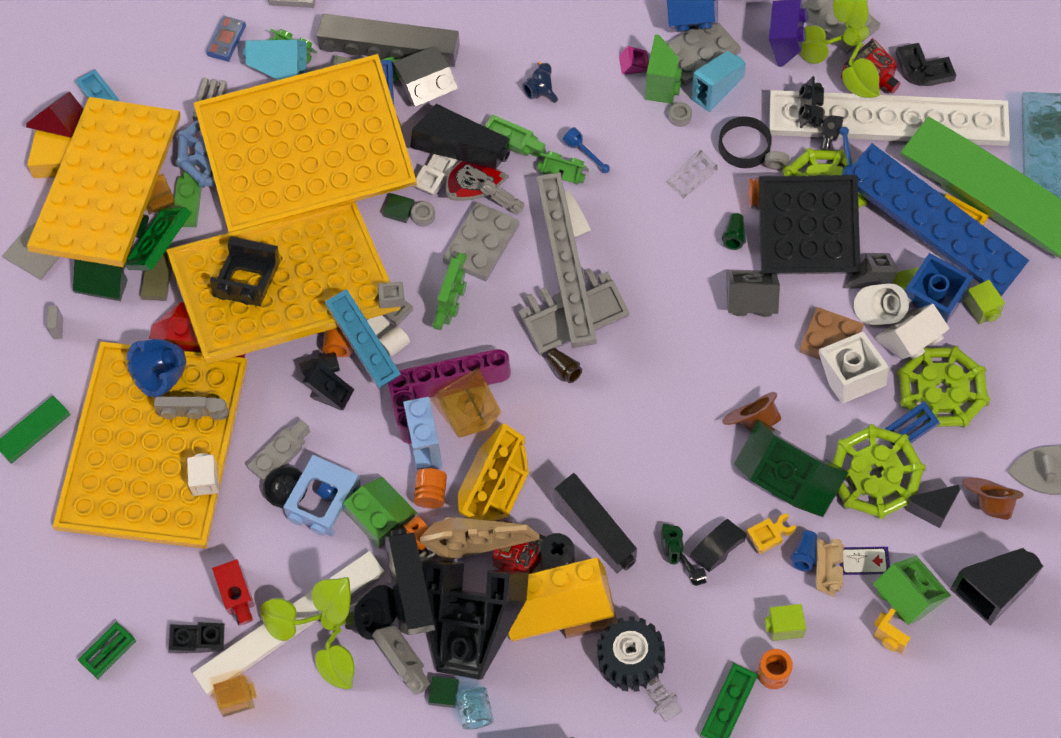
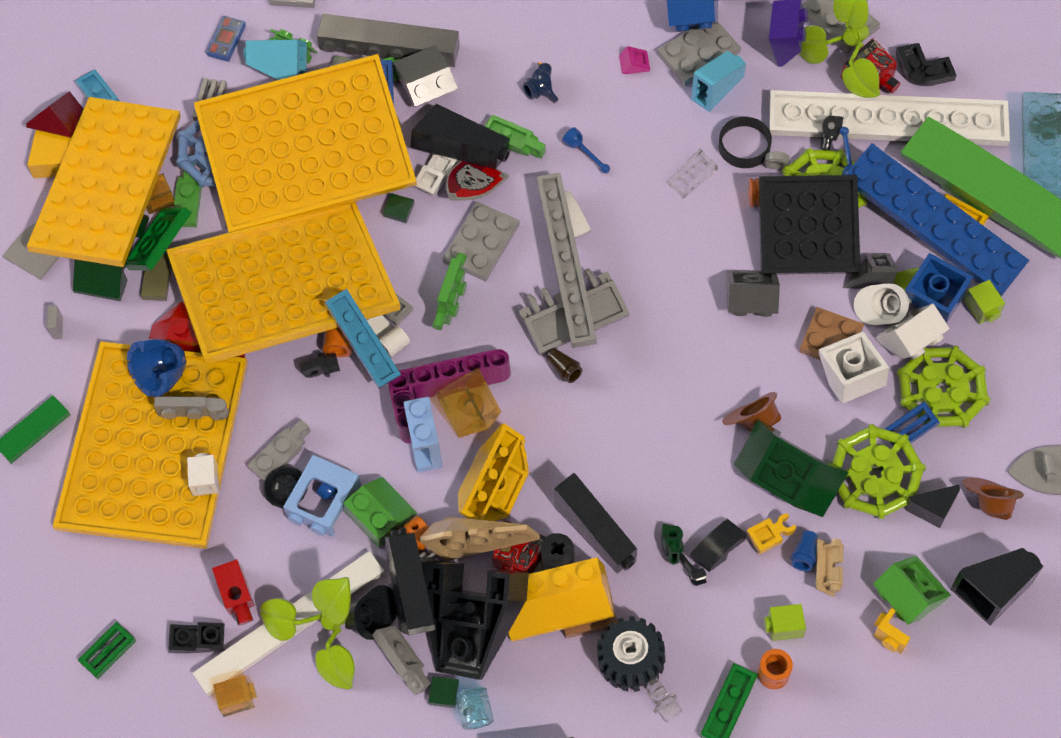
black window [210,237,280,307] -> none
black slope [302,361,354,410] -> none
light grey tile [378,282,405,308] -> none
light grey tile [411,201,435,226] -> none
orange piece [413,468,447,509] -> none
light grey axle [480,179,524,215] -> none
bright green hinge [537,151,589,185] -> none
bright green slope [645,34,682,104] -> none
light grey tile [668,102,692,127] -> none
dark green cone [722,213,746,250] -> none
black hinge [798,76,824,128] -> none
white sticker [840,547,890,575] -> none

